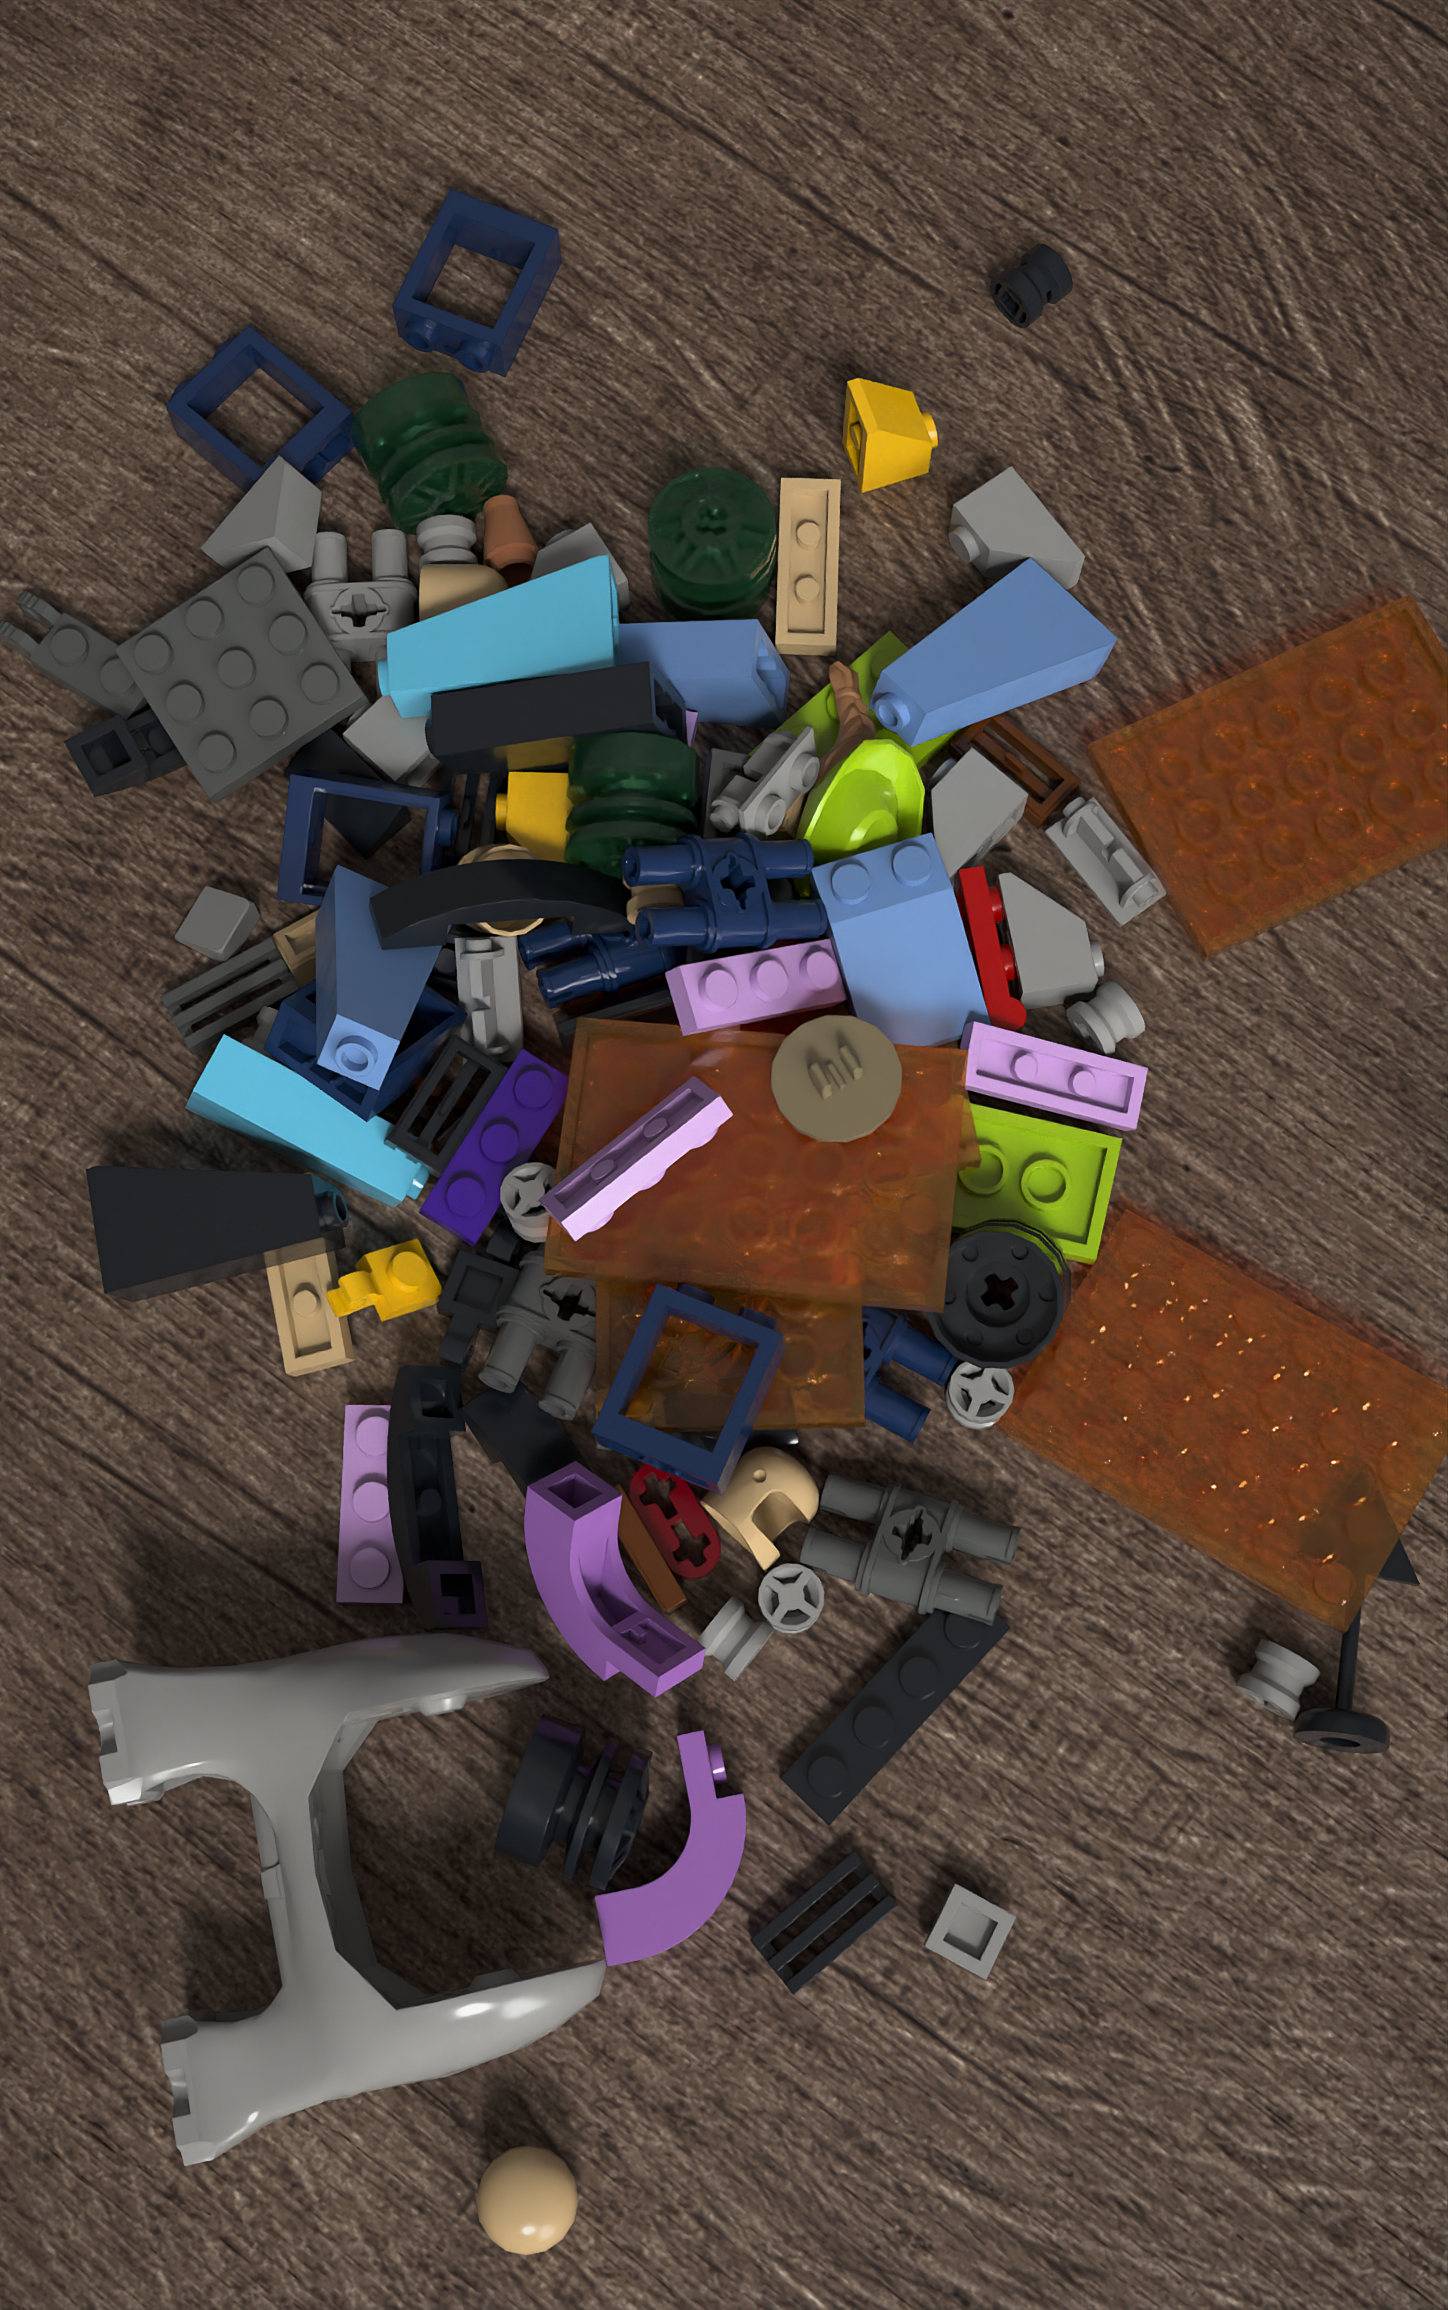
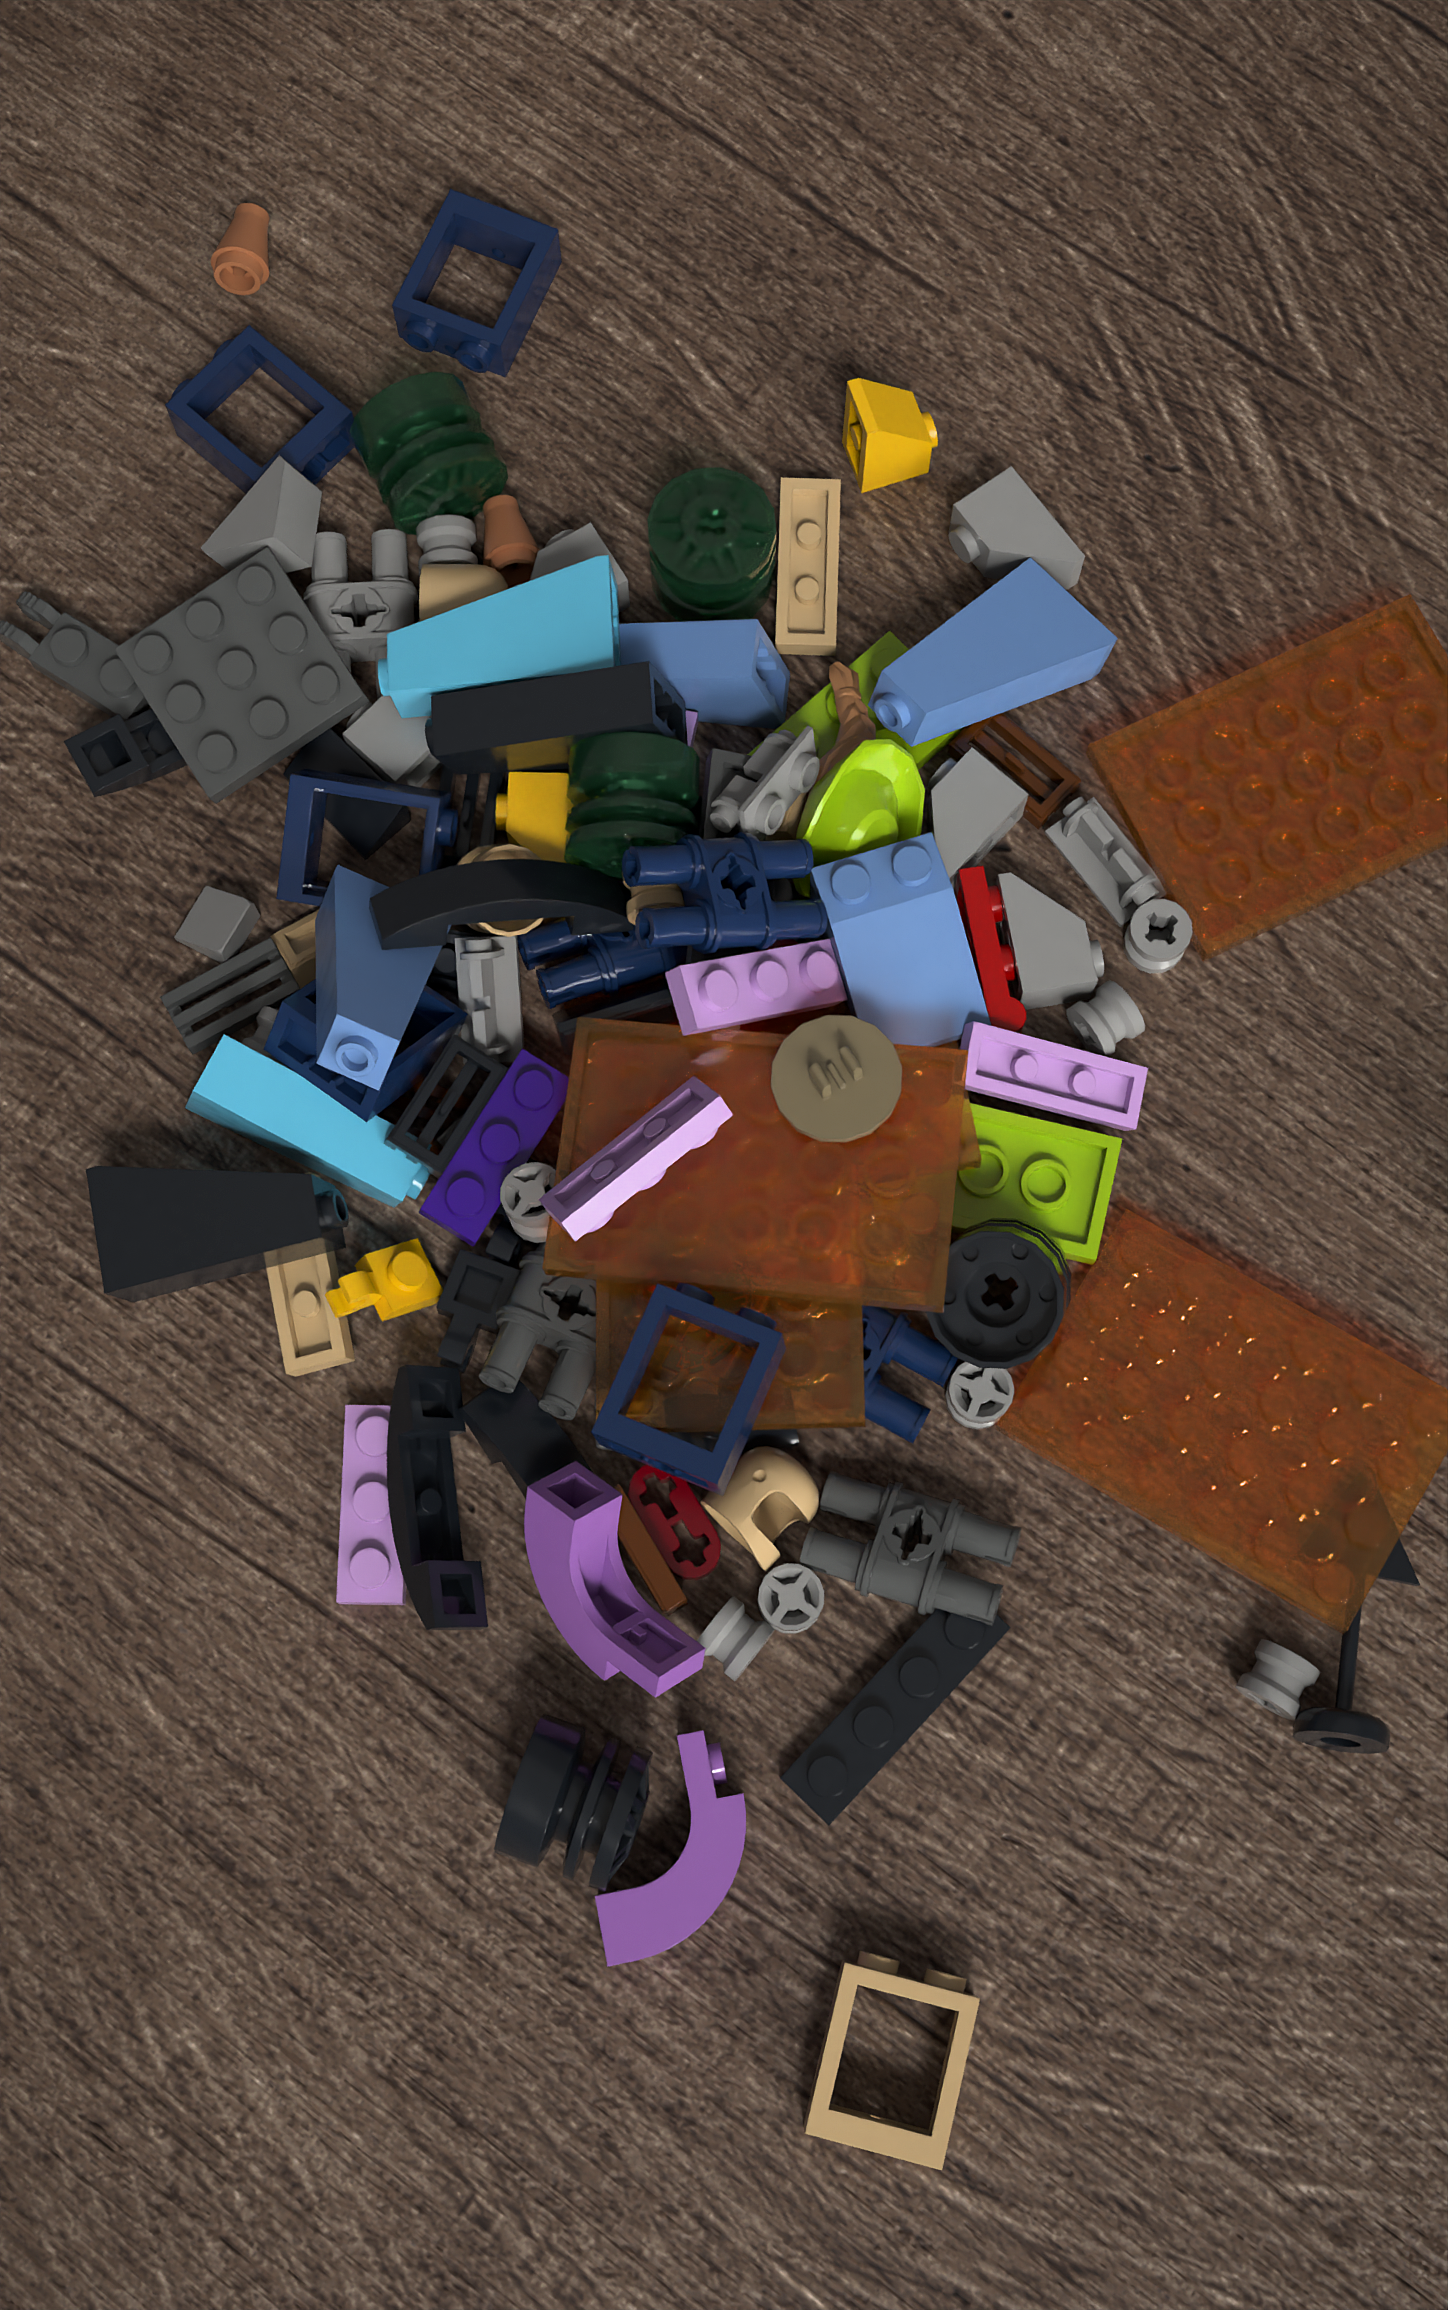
light grey animal [88,1632,606,2166] -> none
tan helmet [476,2145,579,2255] -> none
black tile [750,1850,898,1995] -> none
light grey plate [923,1883,1016,1980] -> none
black wheel [990,243,1073,328] -> none
none -> nougat cone [211,203,270,295]
none -> tan window [803,1951,980,2170]
none -> light grey wheel [1123,899,1193,974]

